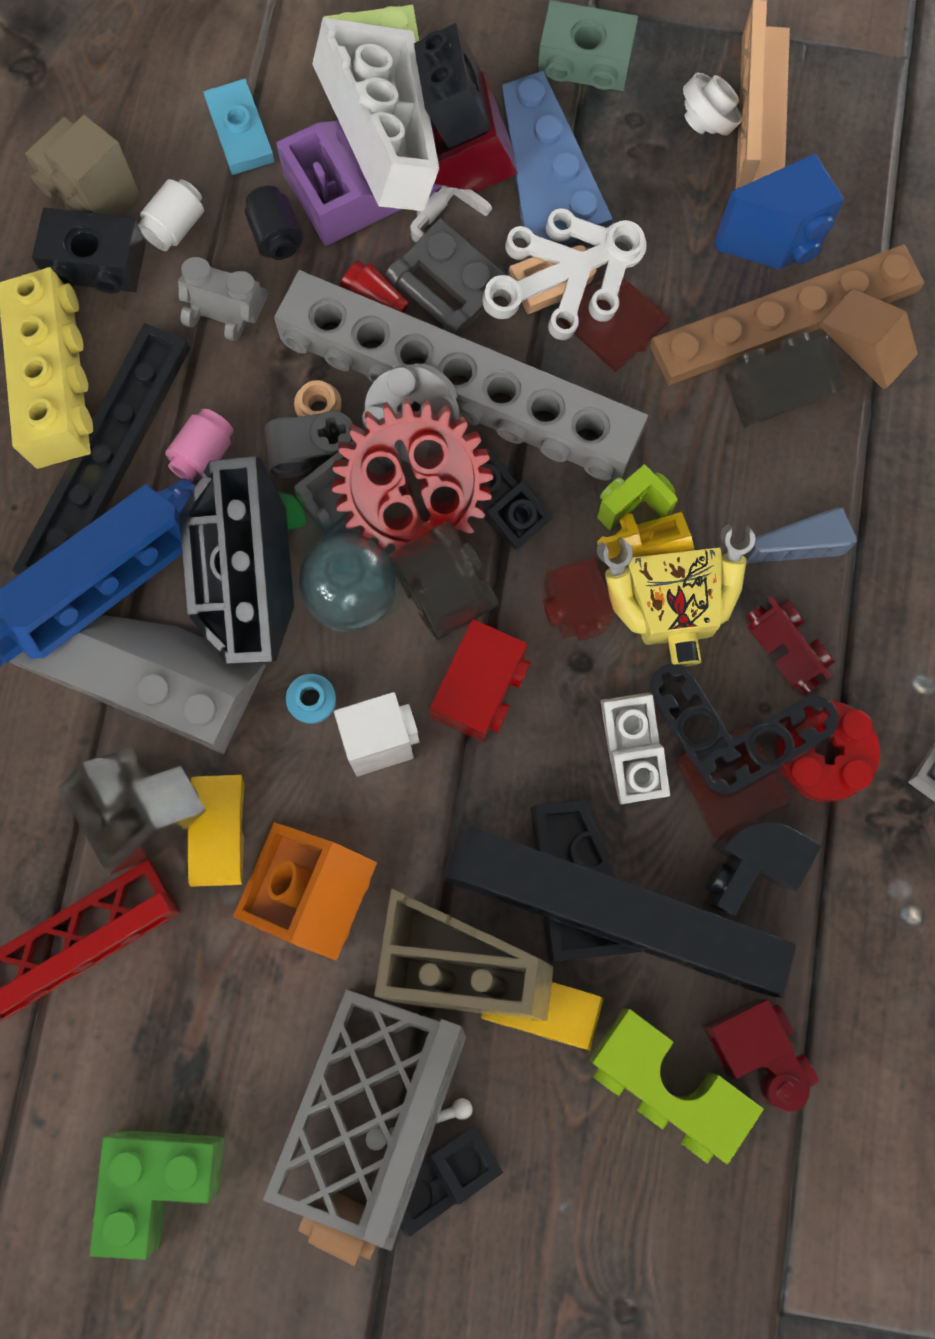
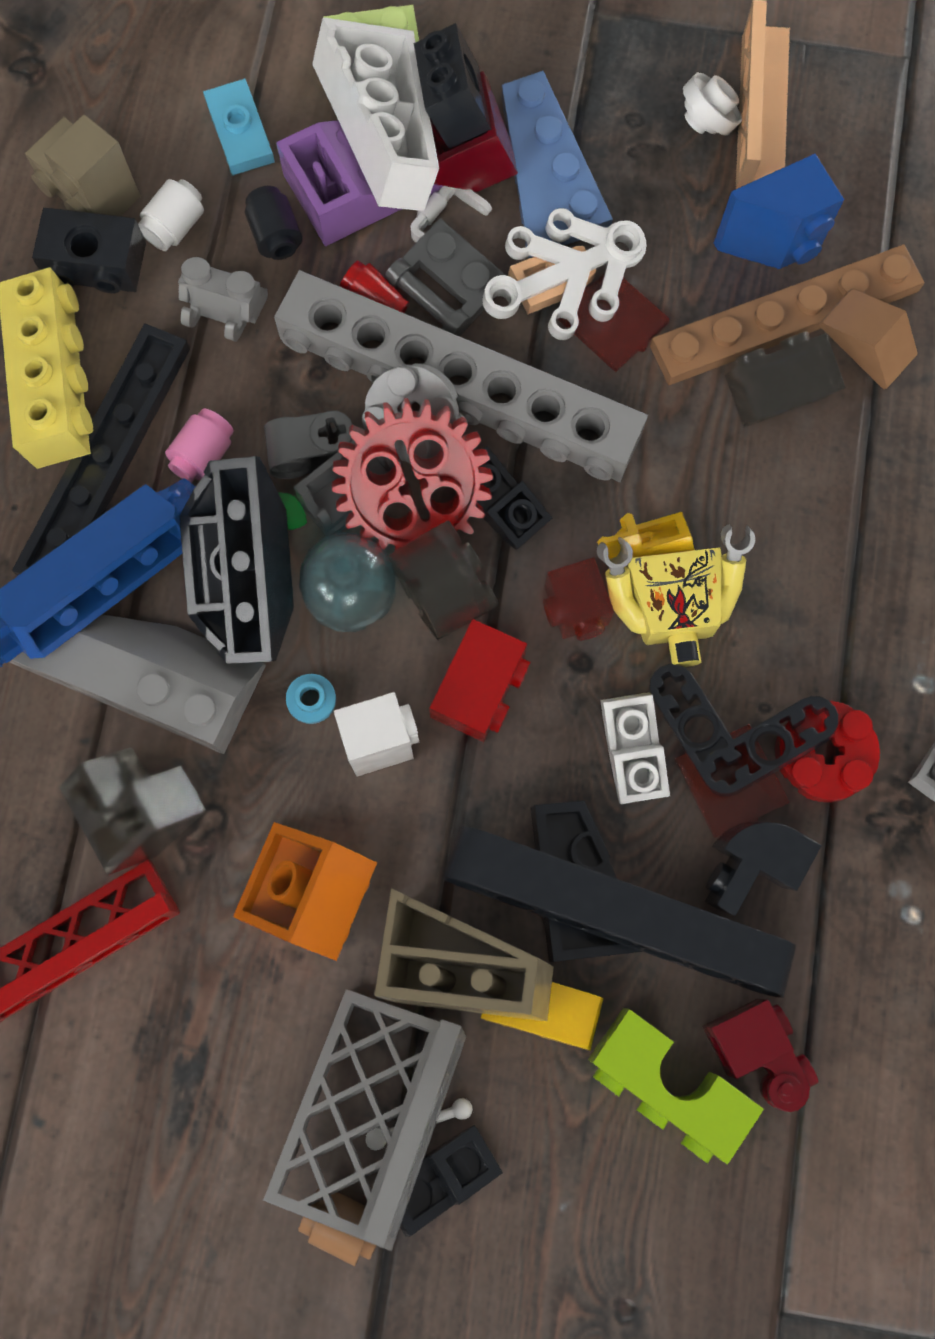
bright green brick [89,1130,225,1260] -> none
yellow slope [188,775,245,887] -> none
light nougat plate [294,380,342,425] -> none
sand green brick [538,0,638,91] -> none
lime bracket [597,464,678,531] -> none
sand blue slope [742,507,857,563] -> none
dark red hinge [746,596,835,696] -> none

